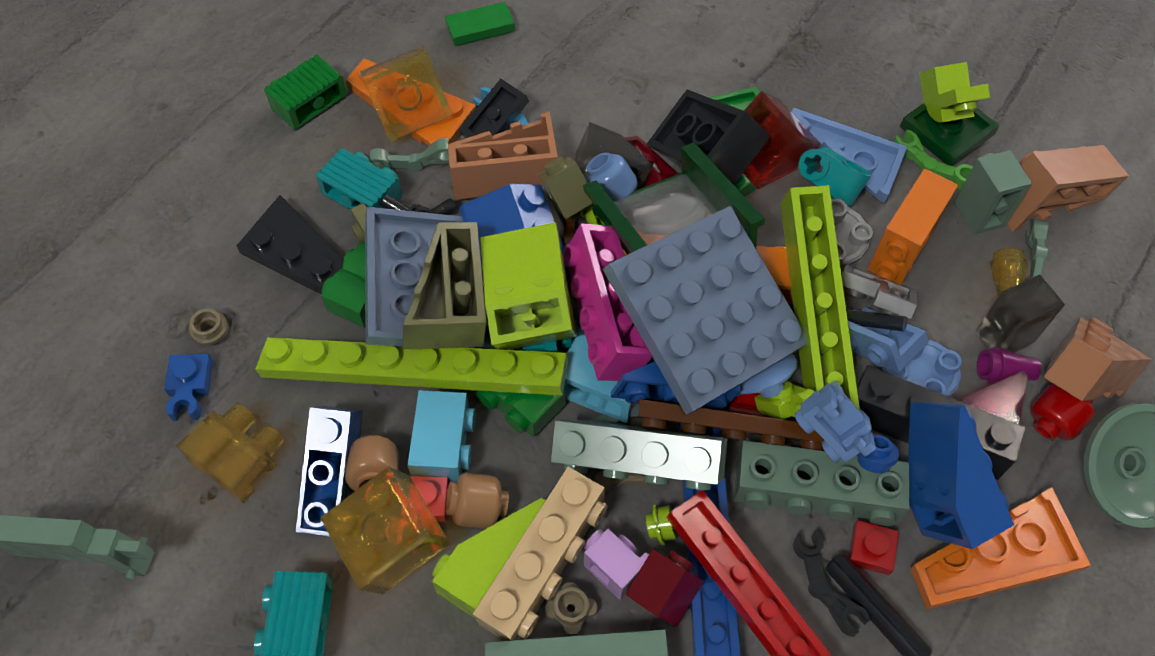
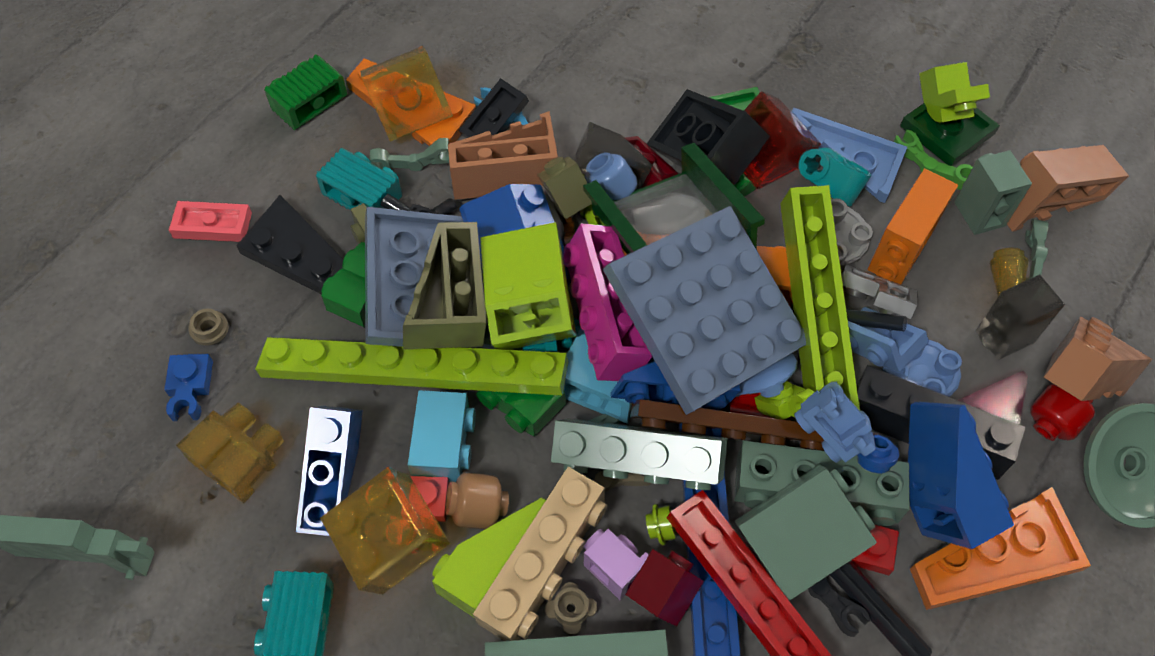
medium nougat head [345,435,399,497] -> none
green tile [445,2,515,46] -> none
magenta cone [976,346,1041,385] -> none
none -> coral plate [169,201,252,242]
none -> sand green brick [735,465,877,601]

